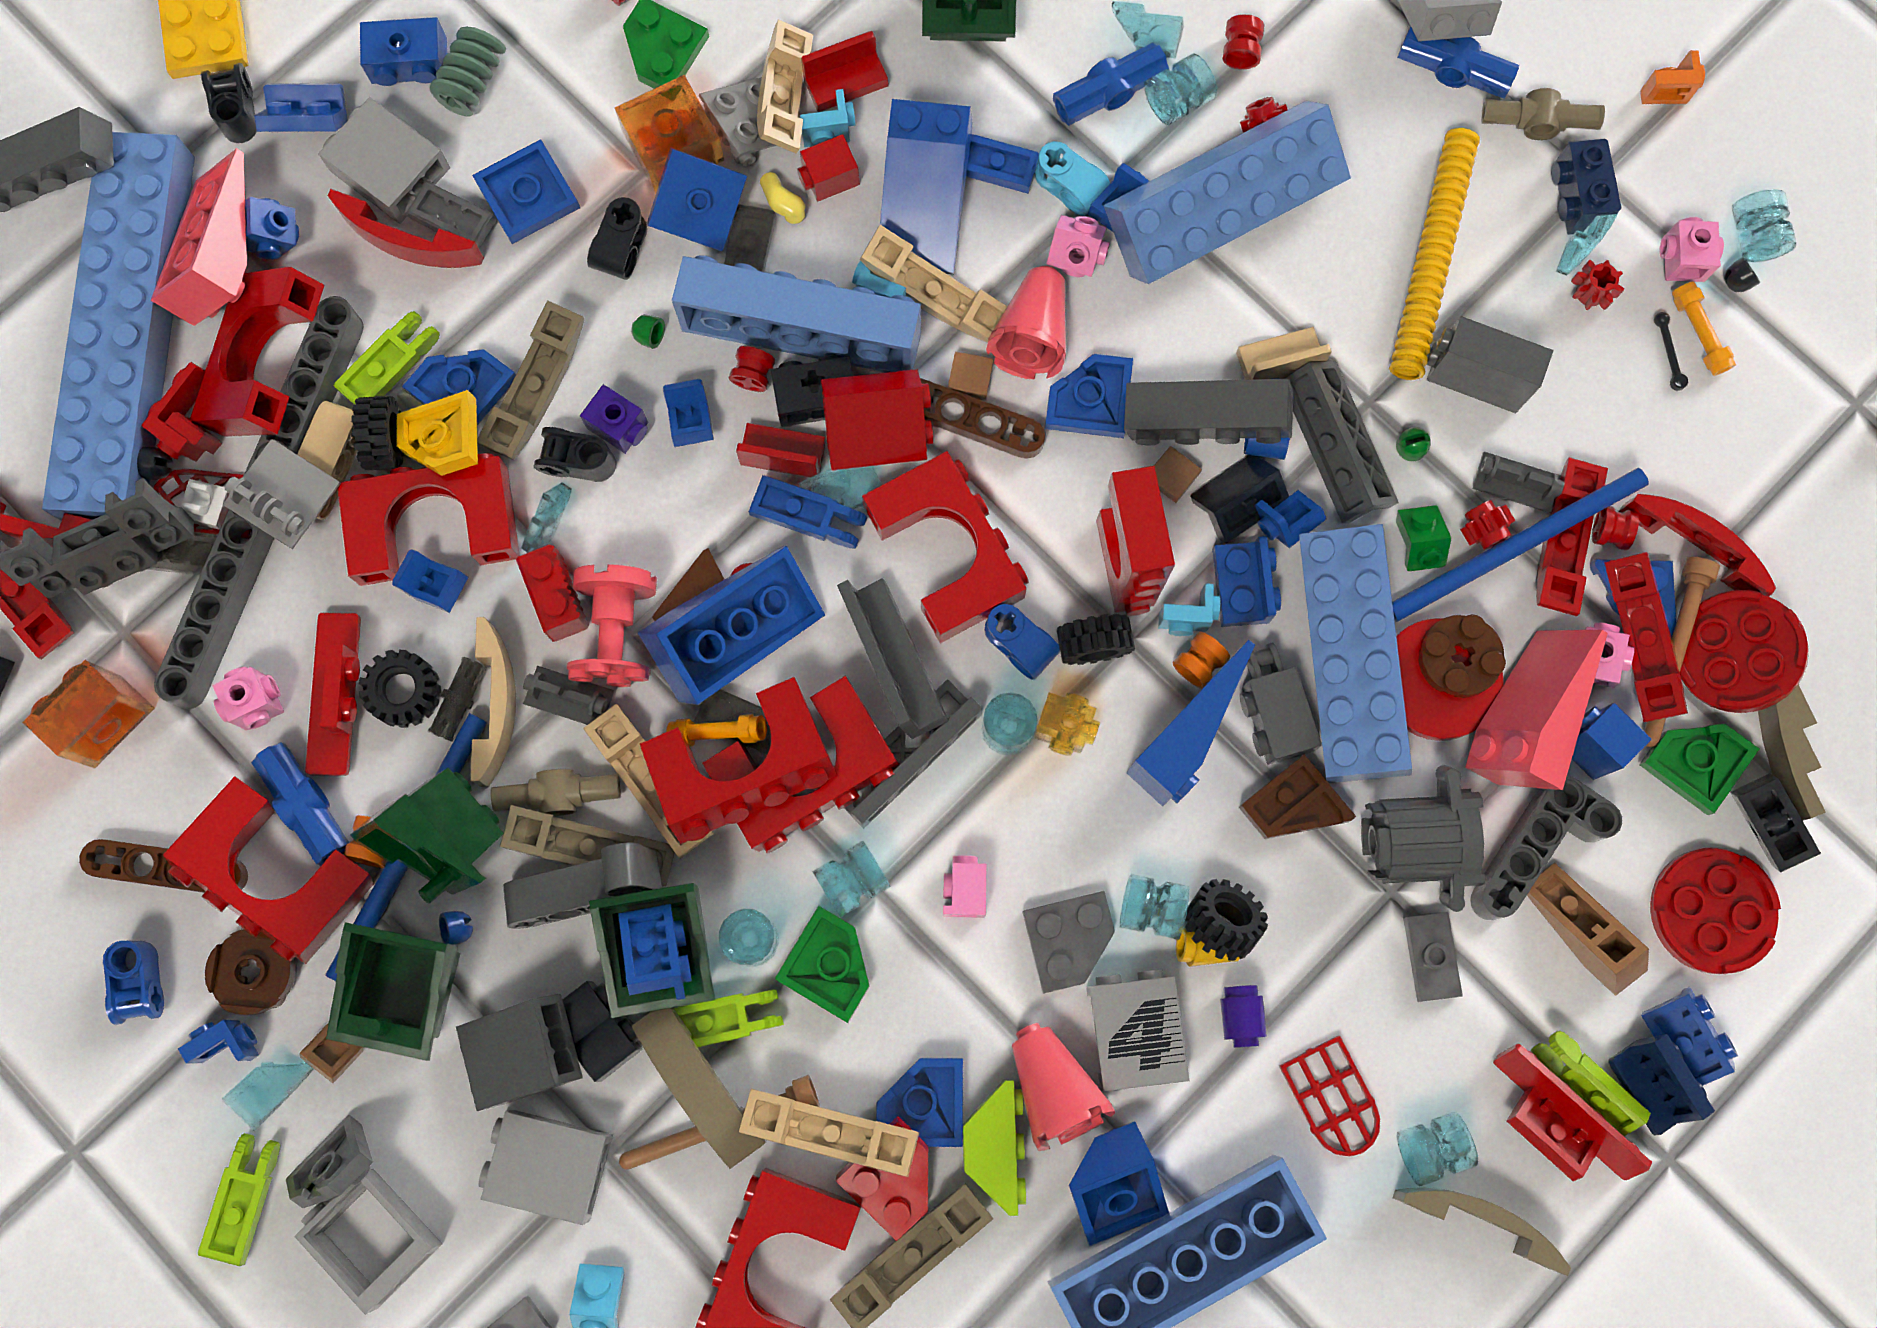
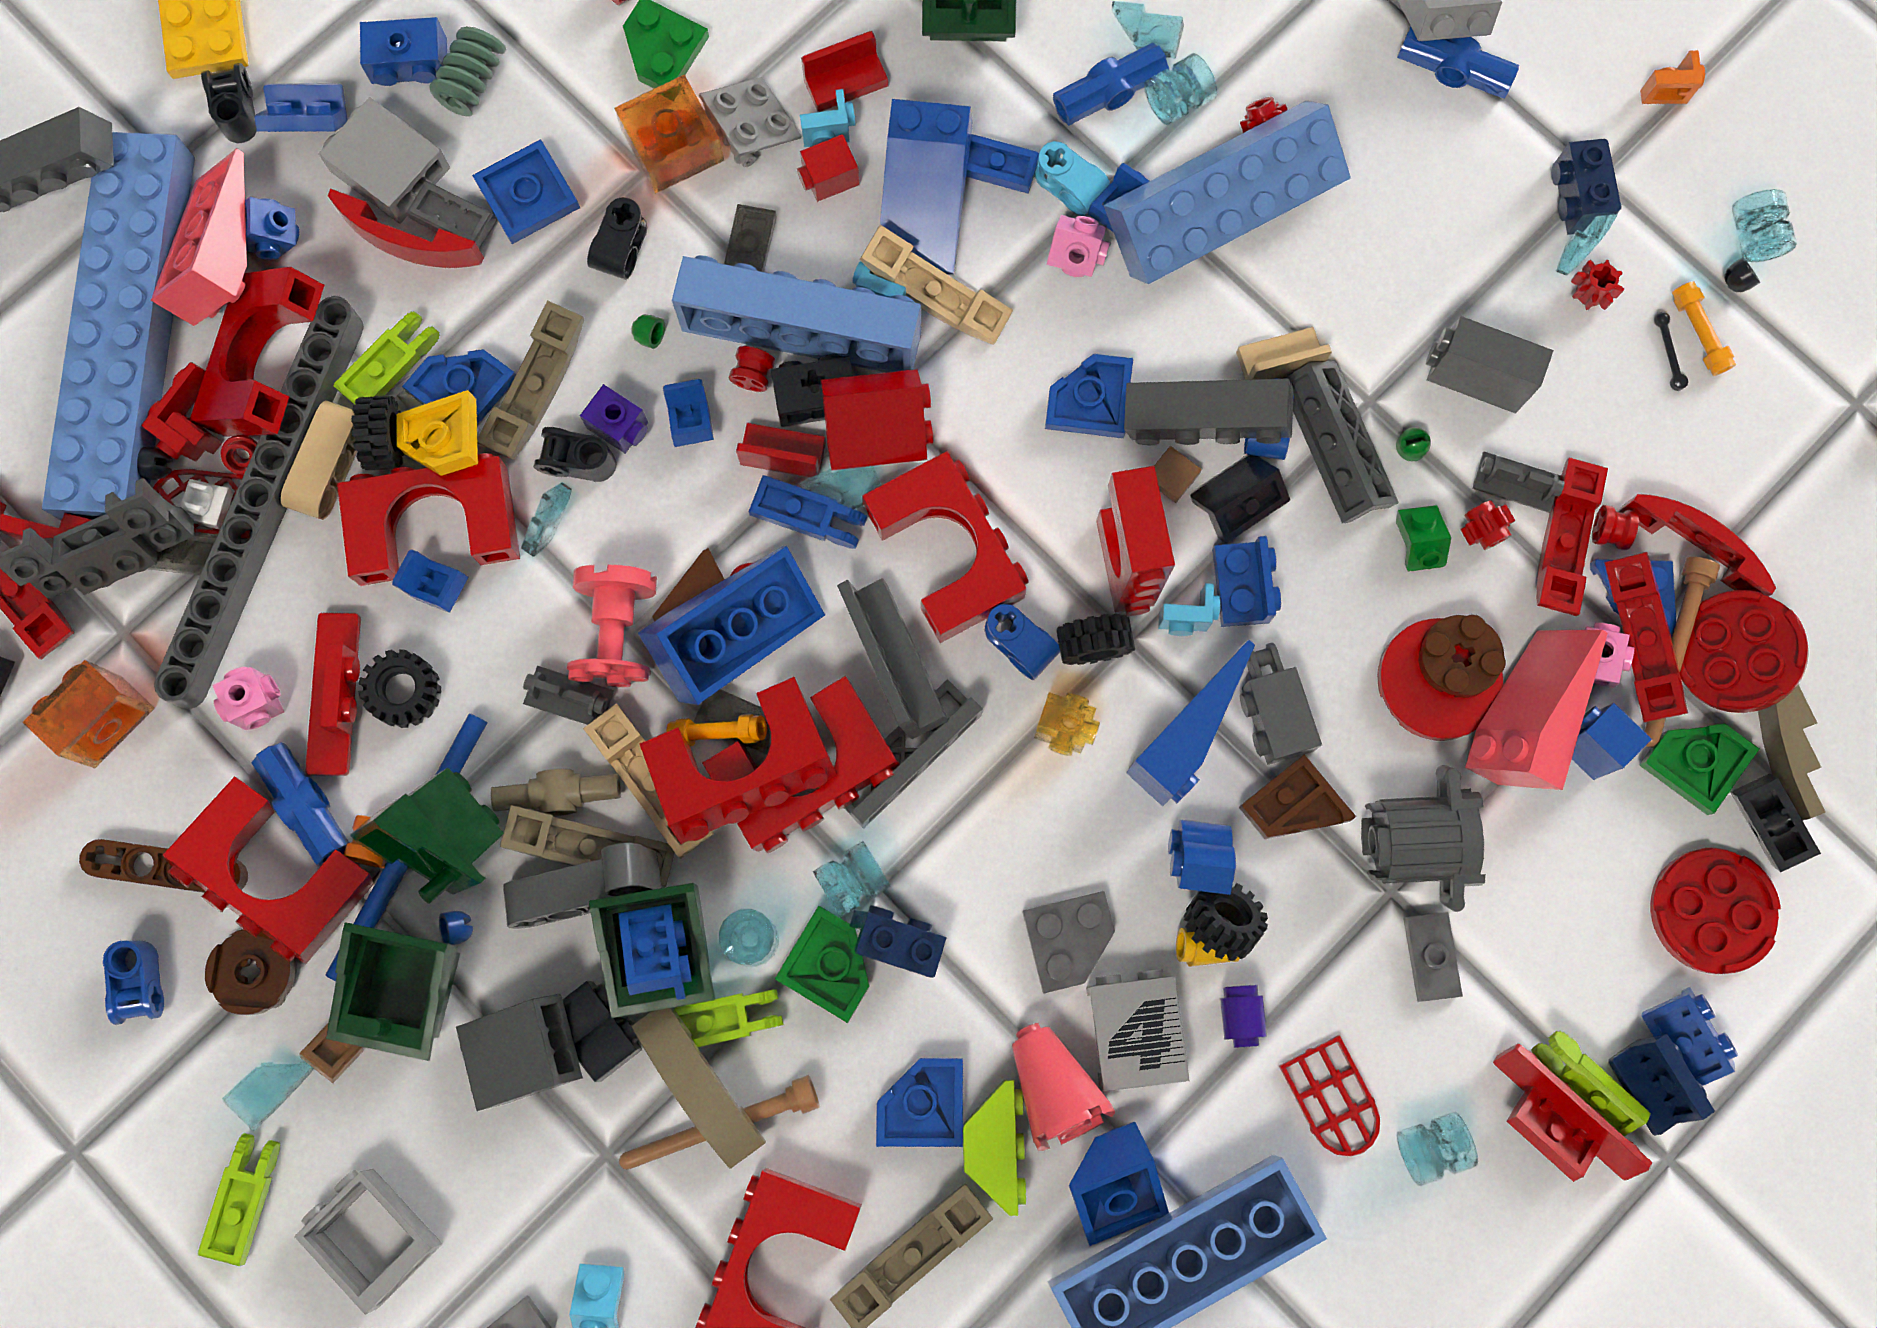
blue bracket [178,1020,259,1064] -> none
light grey hinge [223,439,341,550] -> none
flat silver plate [286,1115,373,1208] -> none
clear smoke pin [428,657,487,742] -> none
tan slope [471,617,516,787] -> none
light grey brick [478,1110,613,1225] -> none
red brick [516,544,589,642] -> none
blue plate [647,148,747,252] -> none
tan slope [739,1089,919,1177] -> none
tan slope [757,19,813,154] -> none
light yellow arm [760,172,806,224] -> none
plate [836,1116,928,1241] -> none
reddish brown beam [920,378,1045,459] -> none
bright pink brick [943,856,987,918] -> none
medium nougat tile [948,352,994,400] -> none
clear light blue wheel [981,692,1038,755] -> none
coral cone [986,266,1066,379] -> none
clear light blue wheel [1119,874,1190,940] -> none
orange wheel [1173,631,1230,689] -> none
red wheel [1222,14,1265,69] -> none
blue bracket [1255,490,1327,548] -> none
medium blue brick [1299,524,1412,783] -> none
yellow piece [1389,128,1480,380] -> none
blue piece [1392,468,1649,622] -> none
dark tan slope [1392,1187,1571,1276] -> none
dark grey beam [1470,777,1623,920] -> none
dark tan pin [1481,88,1605,140] -> none
medium nougat slope [1527,863,1649,996] -> none
bright pink brick [1660,217,1724,282] -> none
none -> red plate [220,435,258,475]
none -> dark blue bracket [850,905,947,978]
none -> blue brick [1168,820,1236,895]

